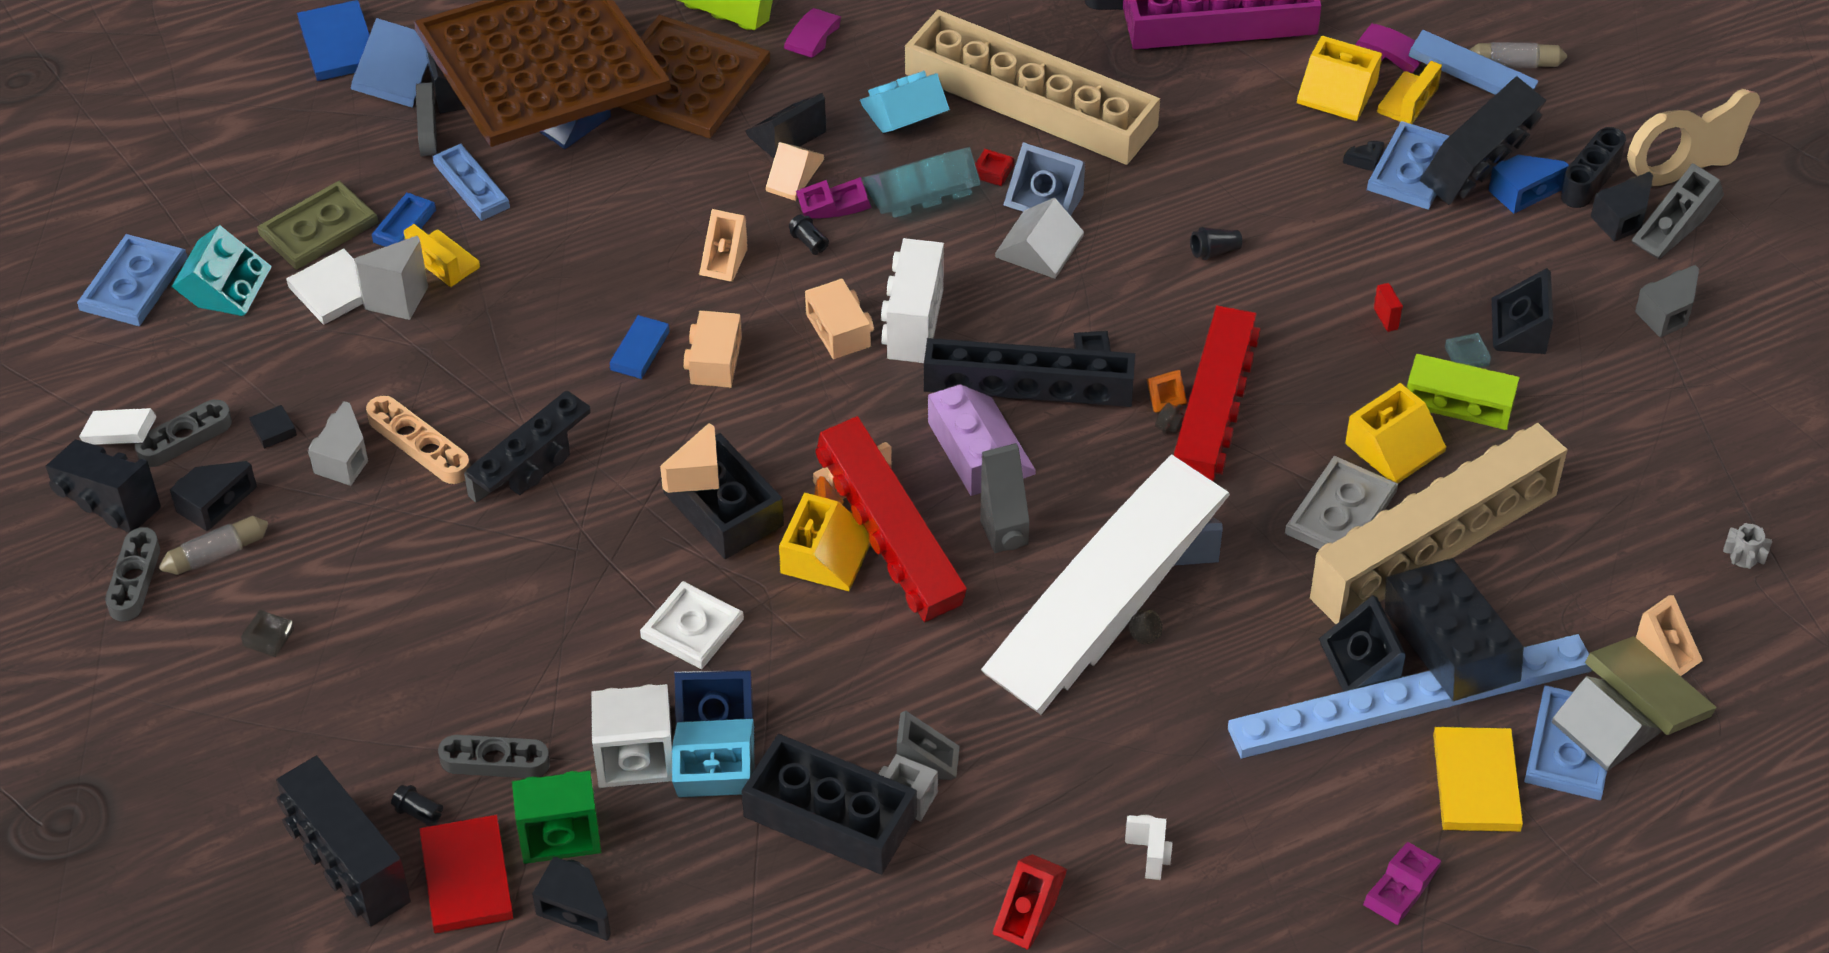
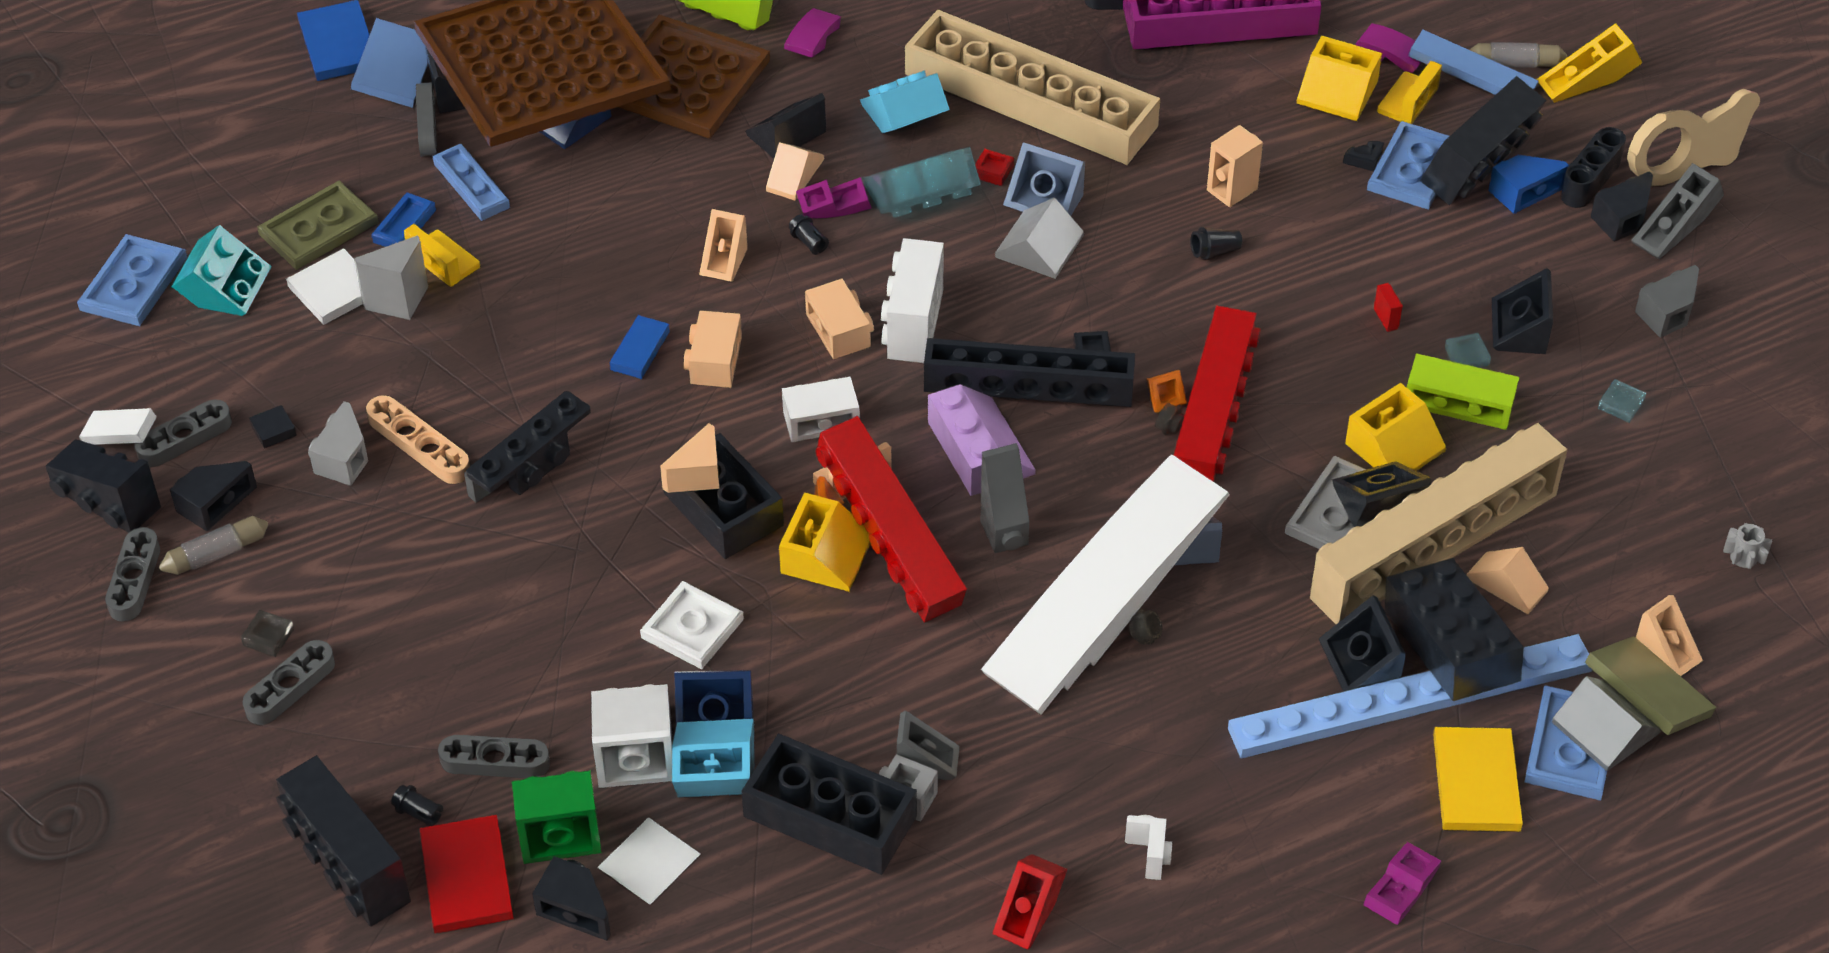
none -> dark grey beam [242,640,335,725]
none -> white sticker [598,817,700,905]
none -> white brick [782,377,860,442]
none -> light nougat brick [1207,125,1263,207]
none -> black slope [1332,461,1431,527]
none -> light nougat slope [1467,547,1549,614]
none -> yellow slope [1536,23,1642,103]
none -> clear light blue tile [1598,379,1646,423]

